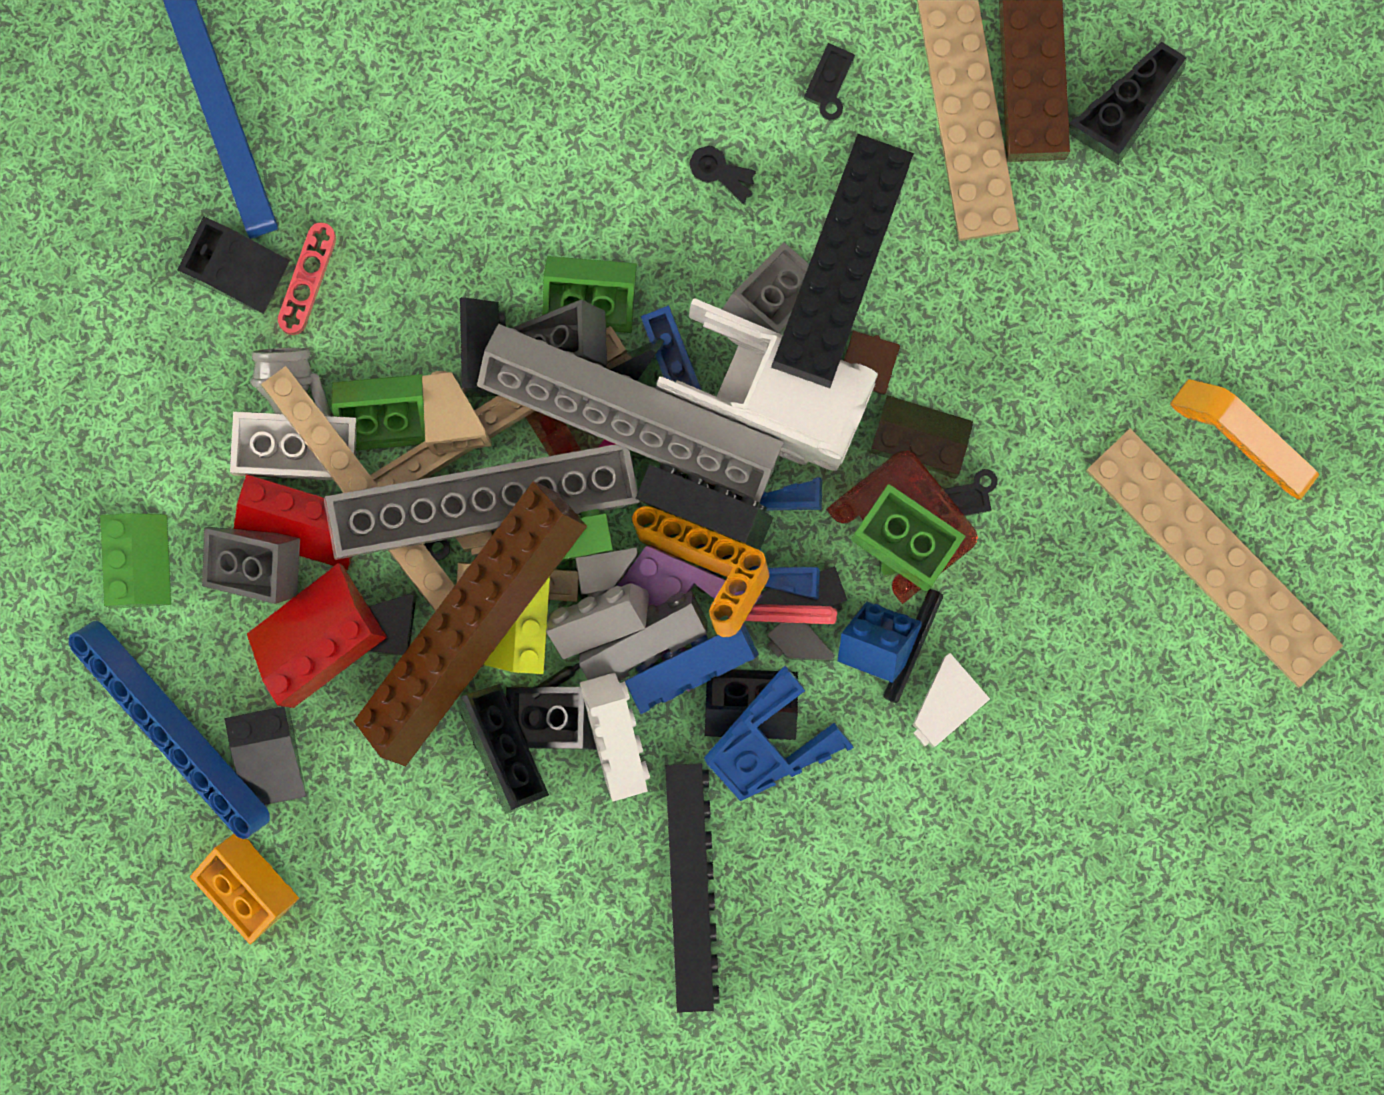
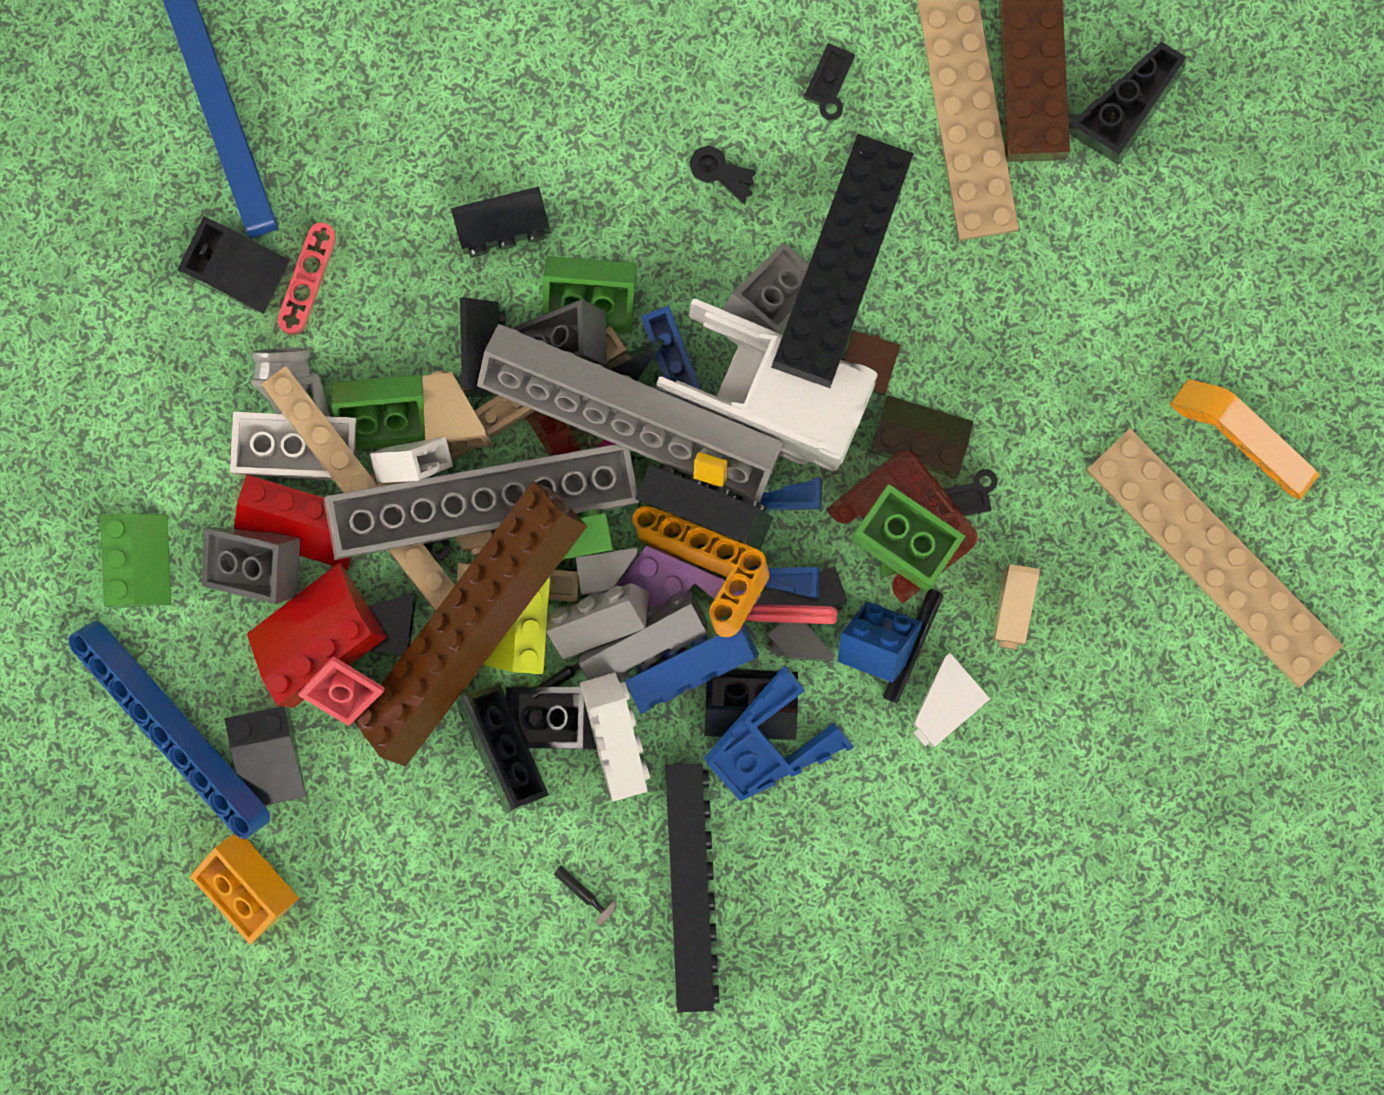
none -> coral slope [298,656,384,726]
none -> white slope [370,437,453,483]
none -> black slope [451,186,551,257]
none -> black piece [554,865,617,926]
none -> yellow tile [694,452,727,487]
none -> tan slope [992,564,1040,650]

